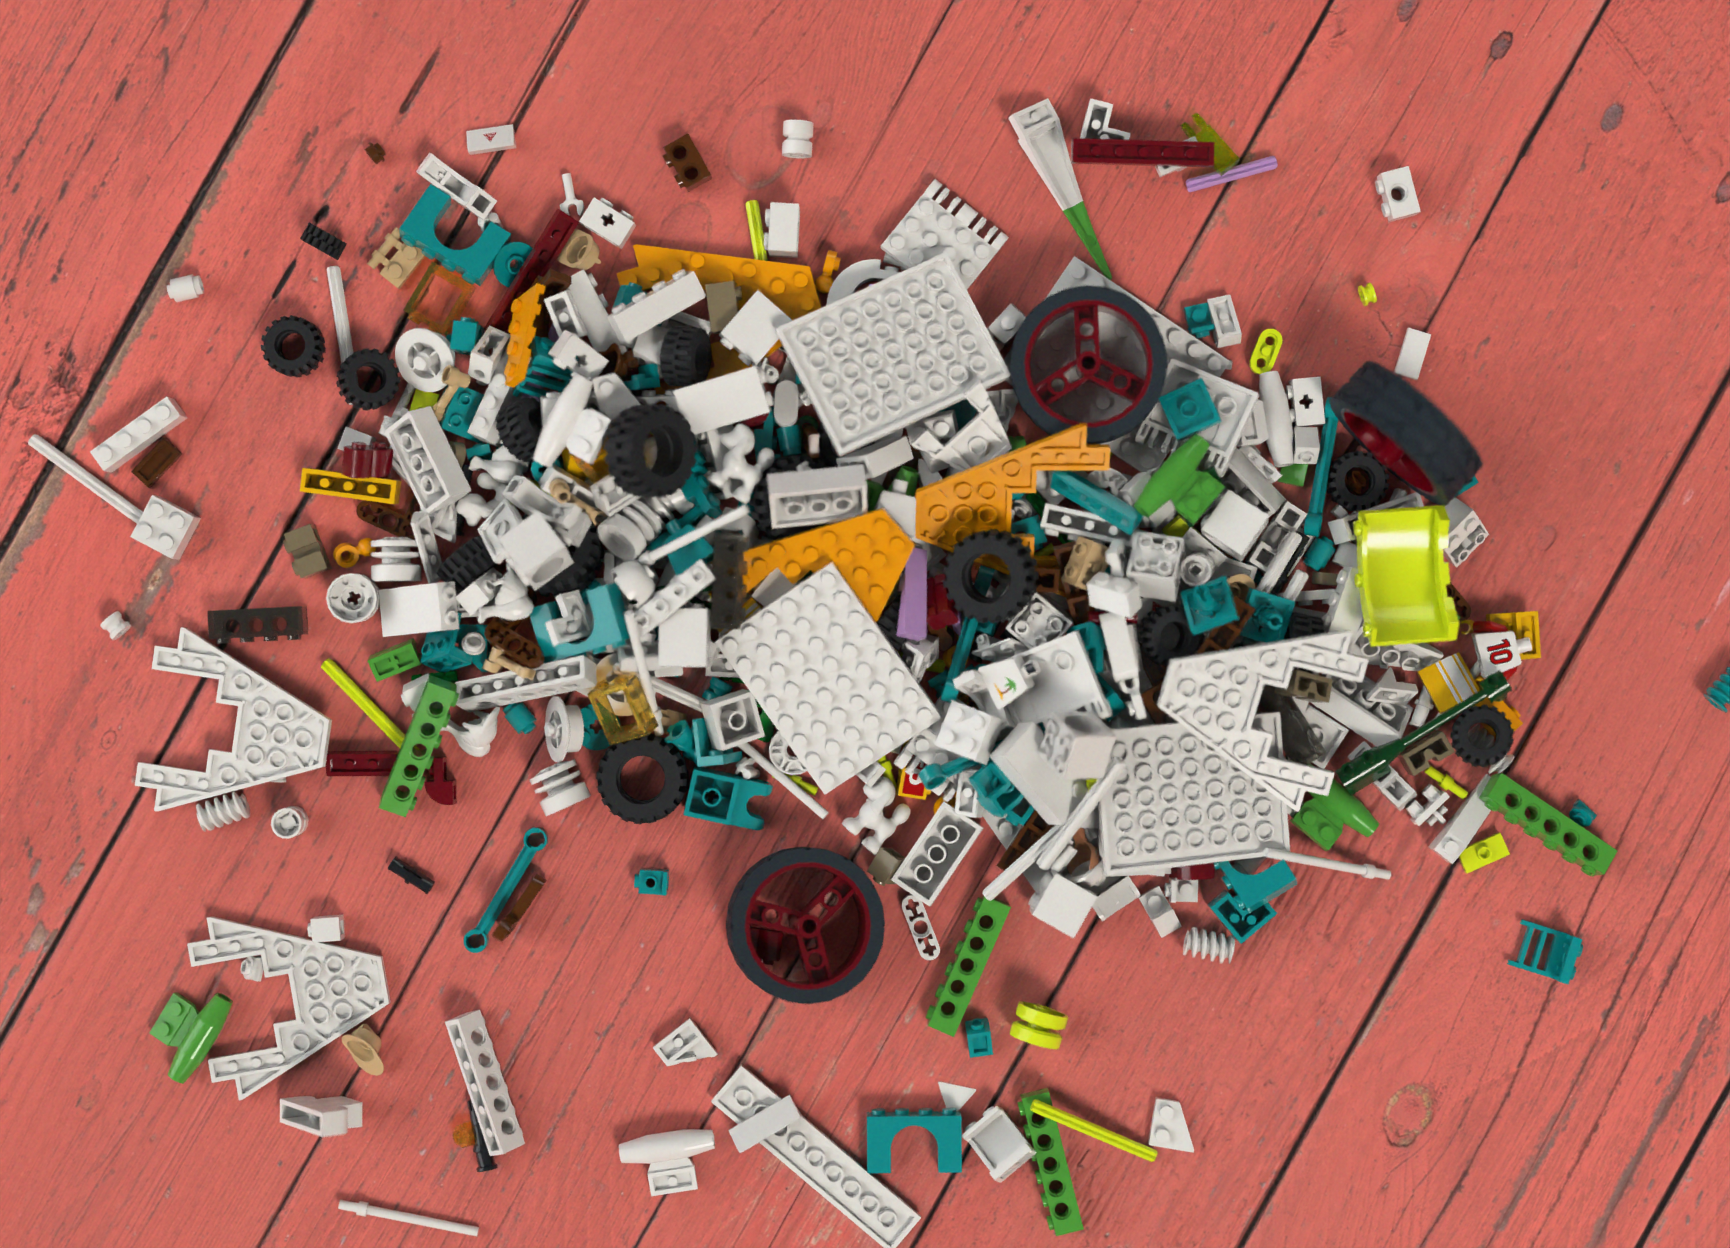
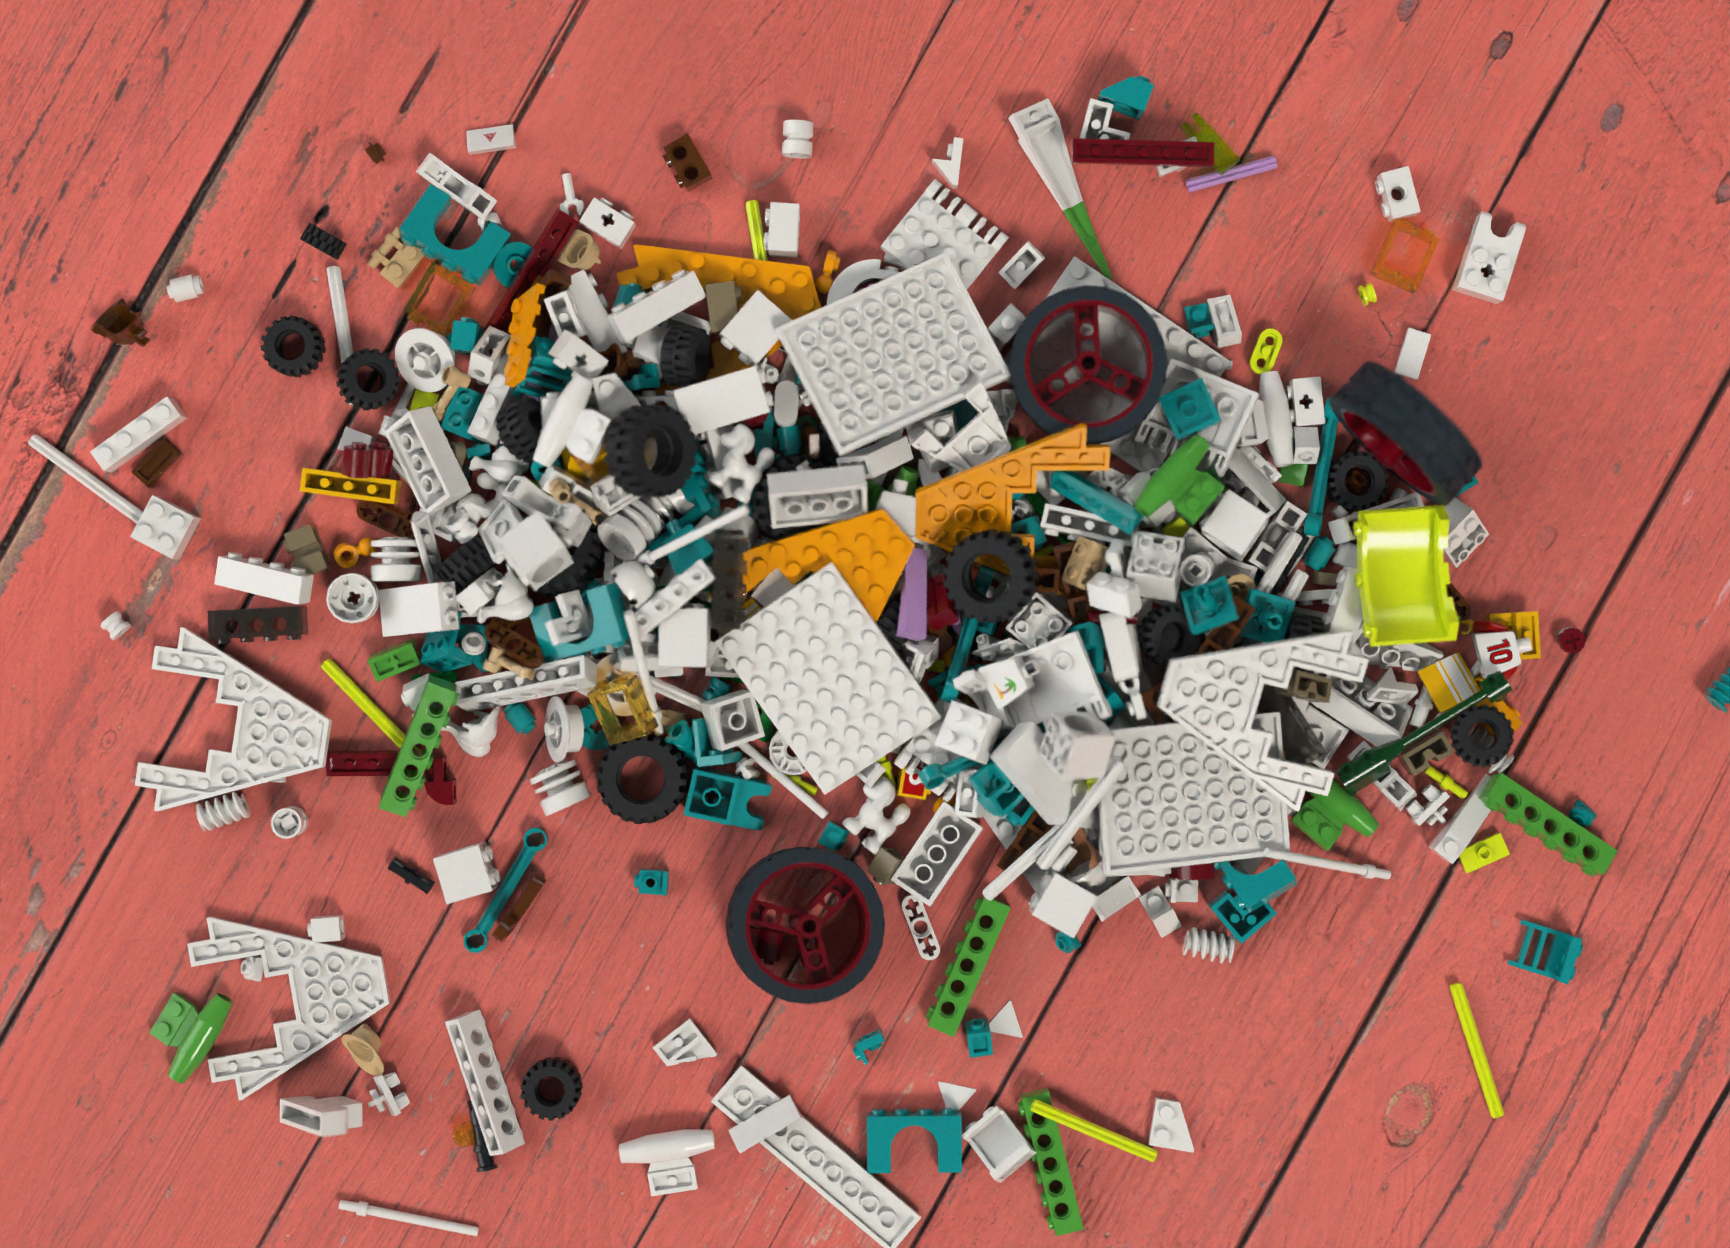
neon yellow wheel [1010,1001,1068,1050] -> none
none -> reddish brown helmet [90,298,150,347]
none -> white brick [214,552,314,605]
none -> white hips [367,1072,410,1116]
none -> white brick [433,841,501,904]
none -> white wheel [445,510,479,544]
none -> black tyre [521,1057,583,1121]
none -> teal brick [818,820,850,852]
none -> teal bracket [852,1029,885,1065]
none -> white slope [932,137,963,189]
none -> white sticker [989,1001,1023,1038]
none -> white slope [998,241,1045,289]
none -> teal plate [1055,931,1081,953]
none -> teal slope [1097,75,1154,120]
none -> clear yellow window [1369,219,1440,293]
none -> neon yellow axle [1449,982,1504,1118]
none -> white brick [1452,211,1526,304]
none -> dark red piece [1558,627,1586,654]

